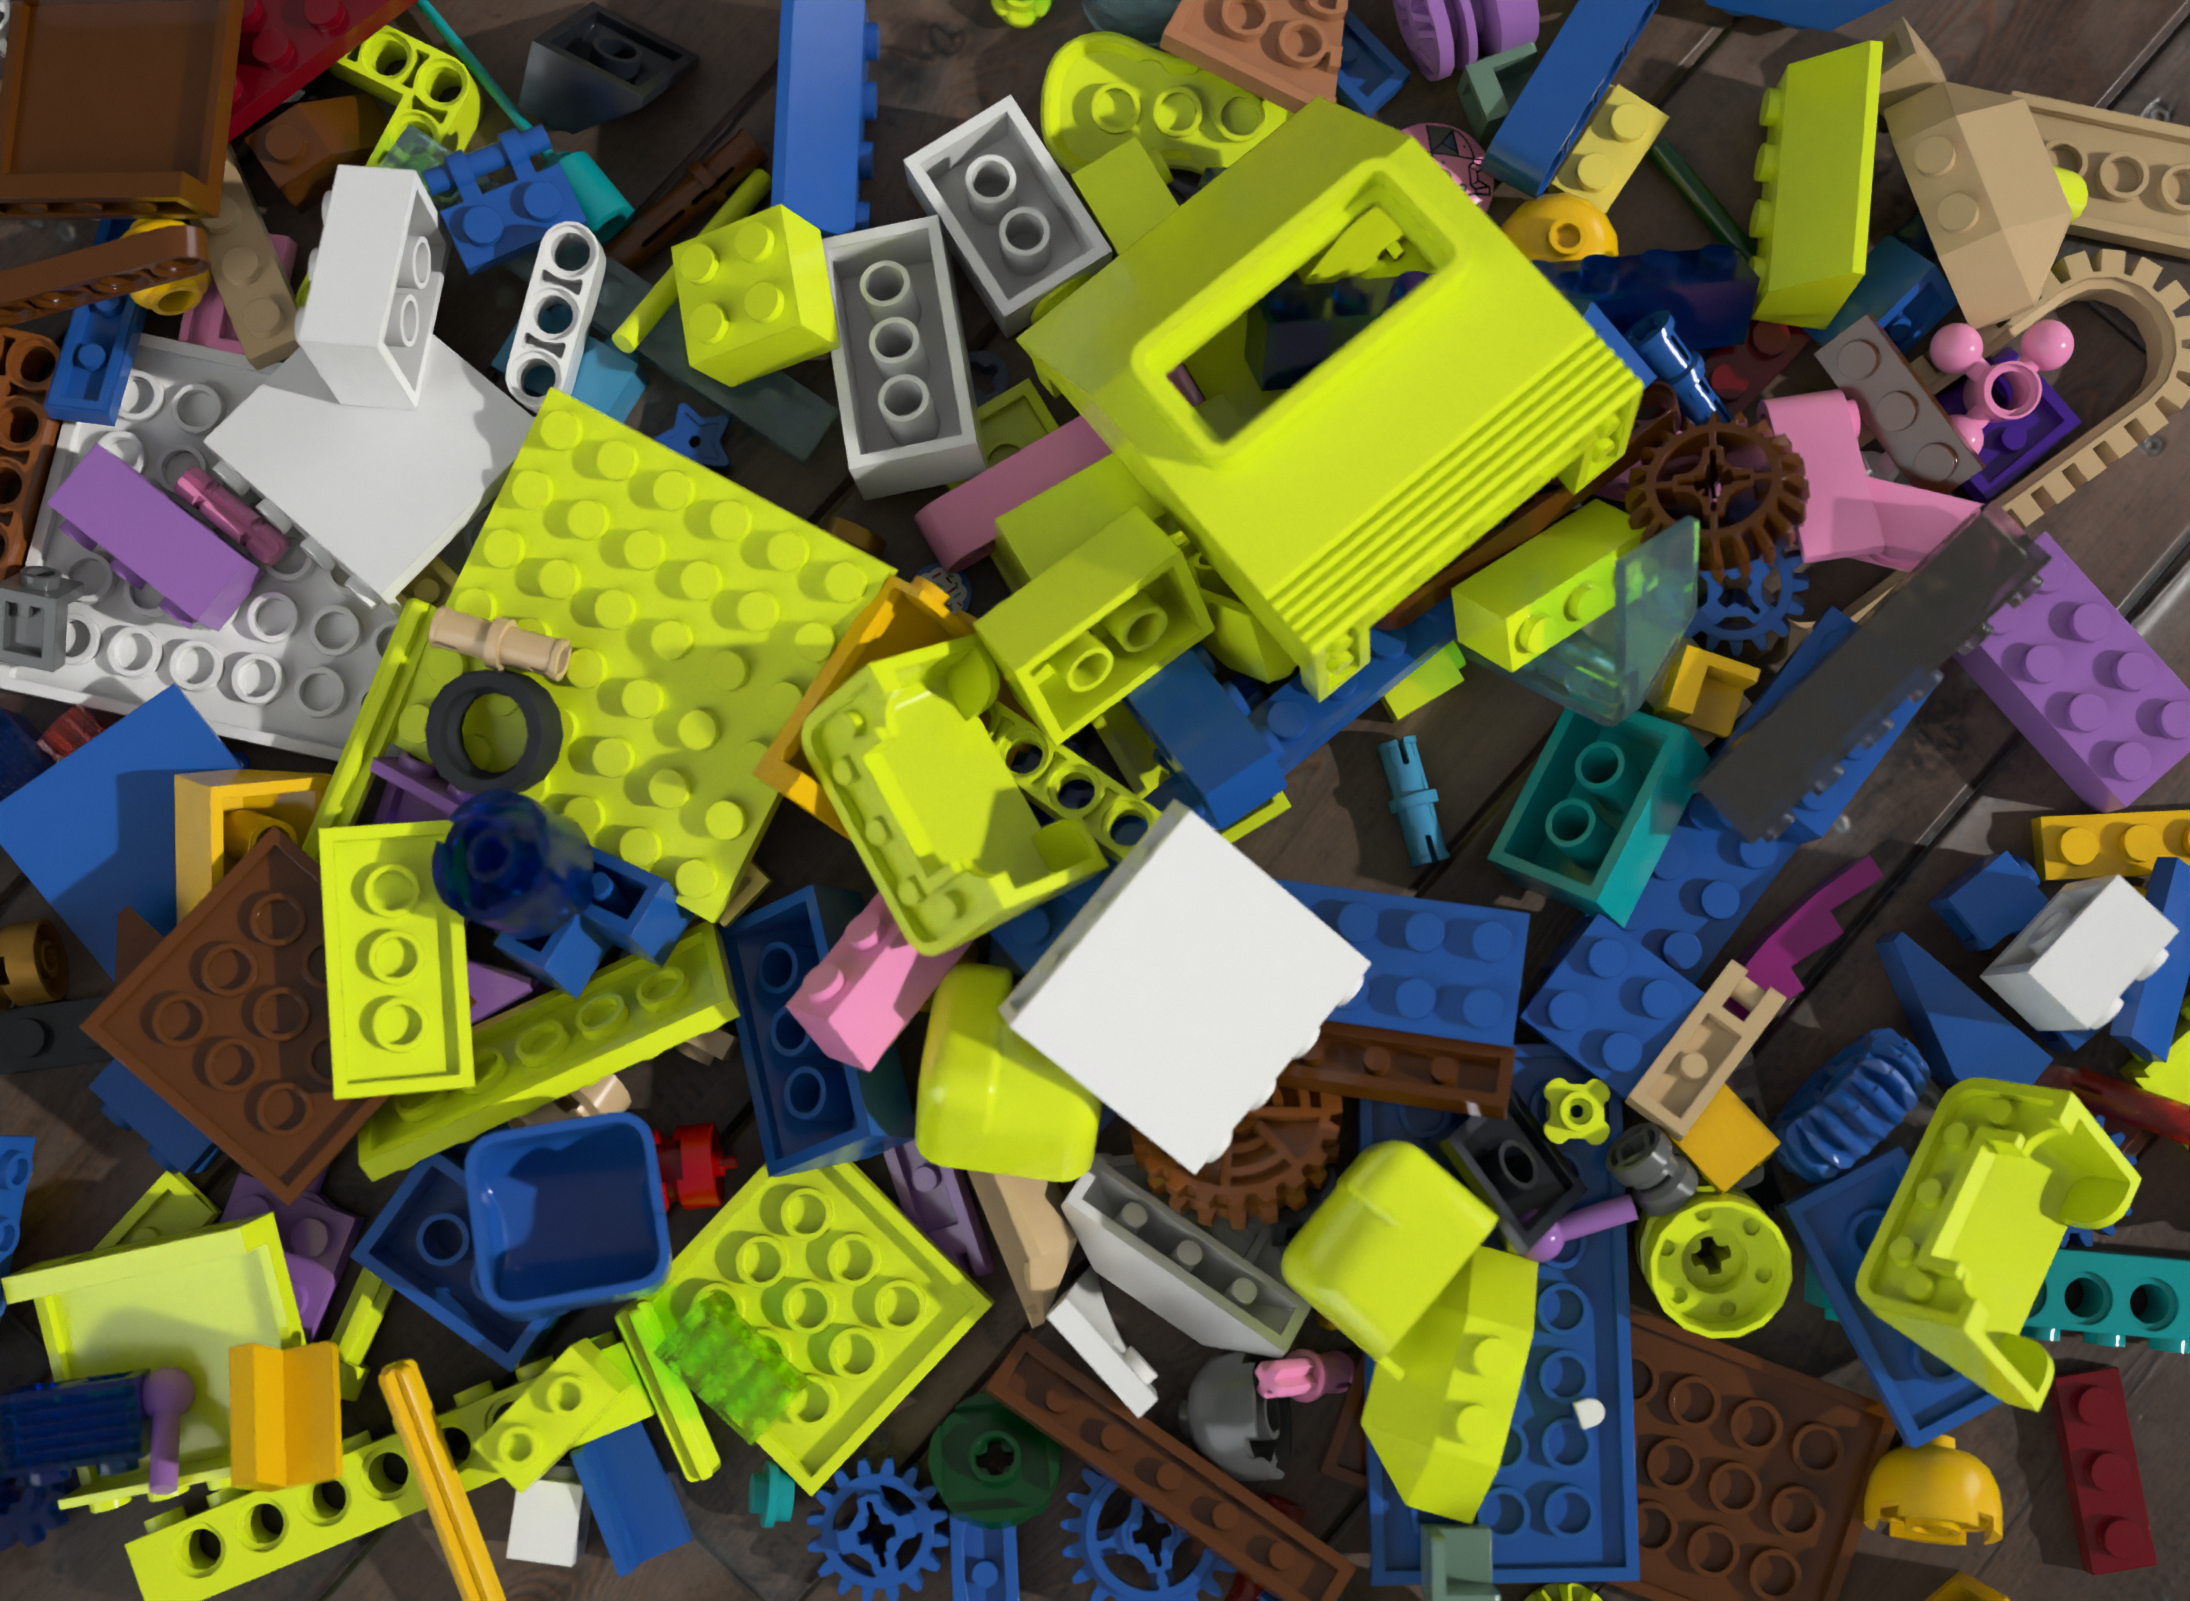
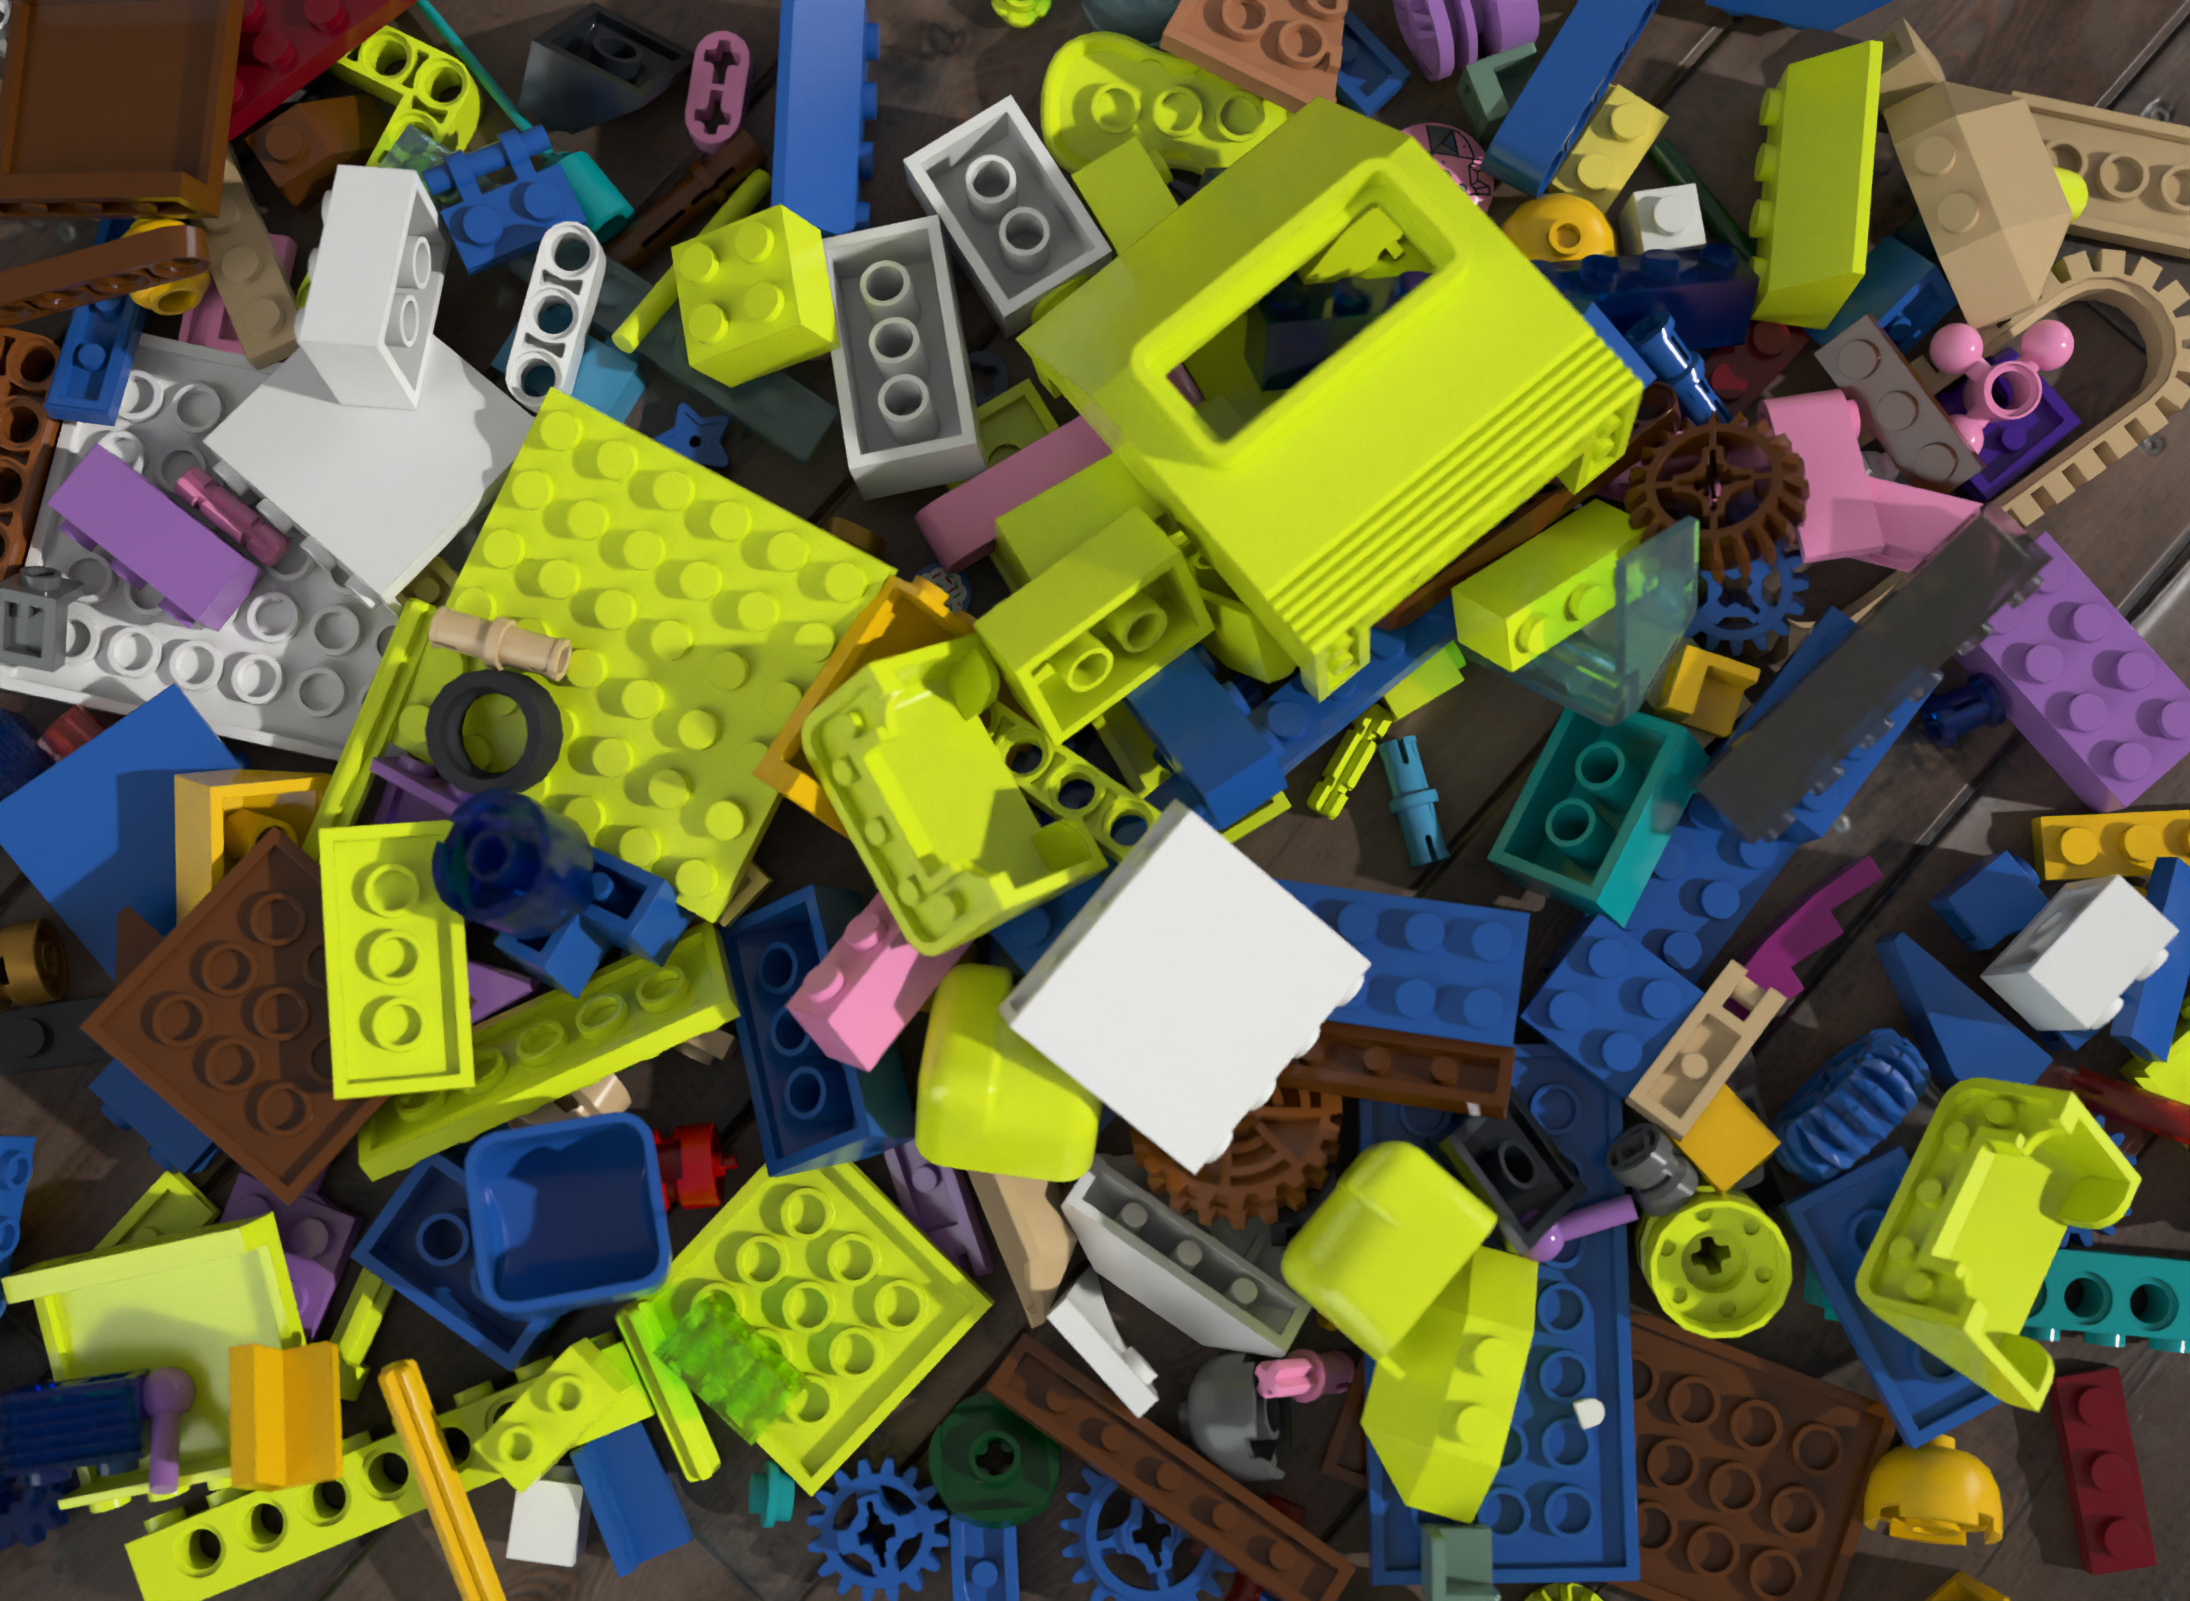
neon yellow plate [1543,1078,1610,1145] -> none
none -> bright pink beam [685,31,754,154]
none -> neon yellow axle [1307,703,1393,820]
none -> white brick [1618,183,1706,276]
none -> clear blue bush [1919,672,2006,749]

